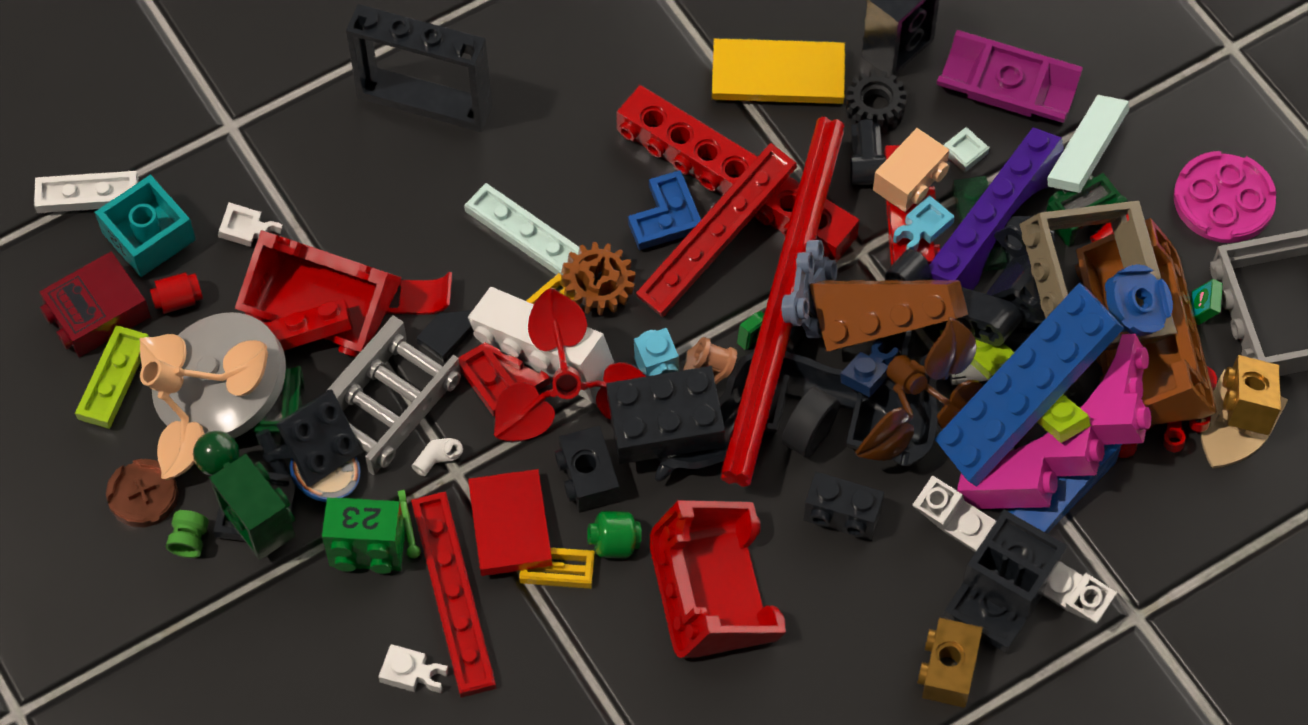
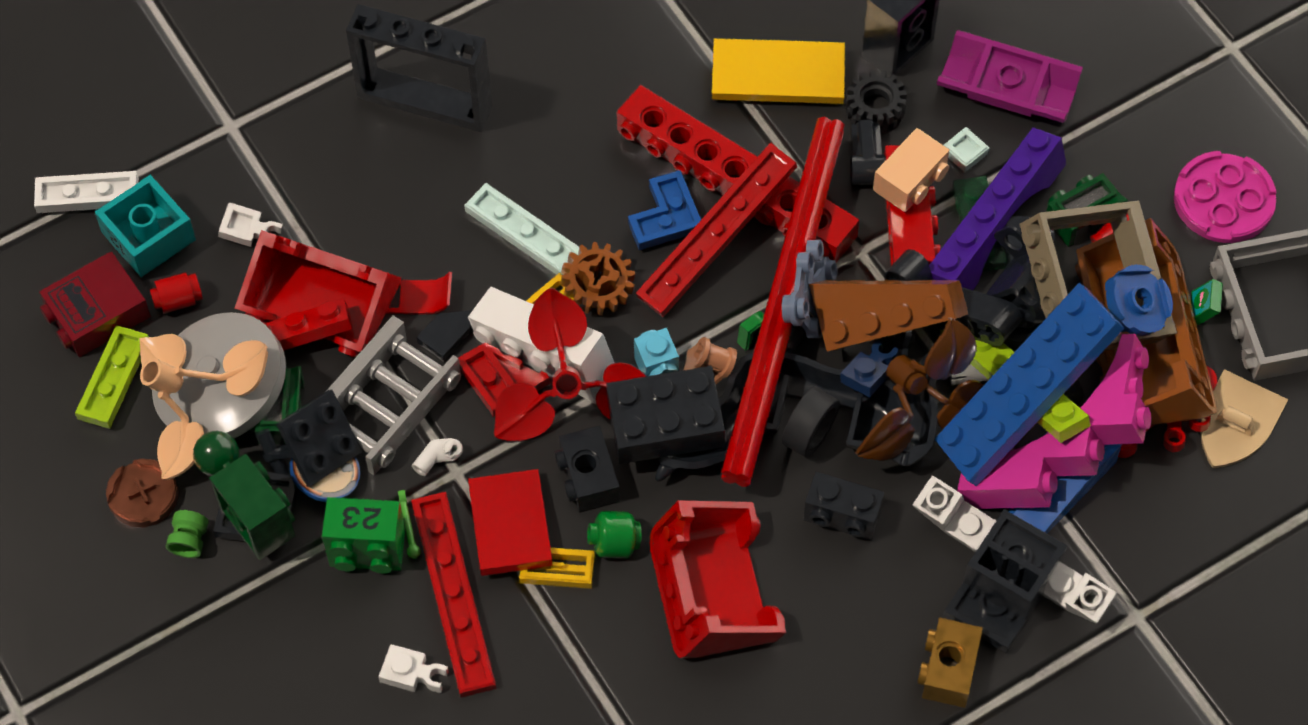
medium azure plate [893,195,955,251] -> none
light aqua tile [1047,95,1129,193] -> none
pearl gold brick [1222,355,1281,436] -> none

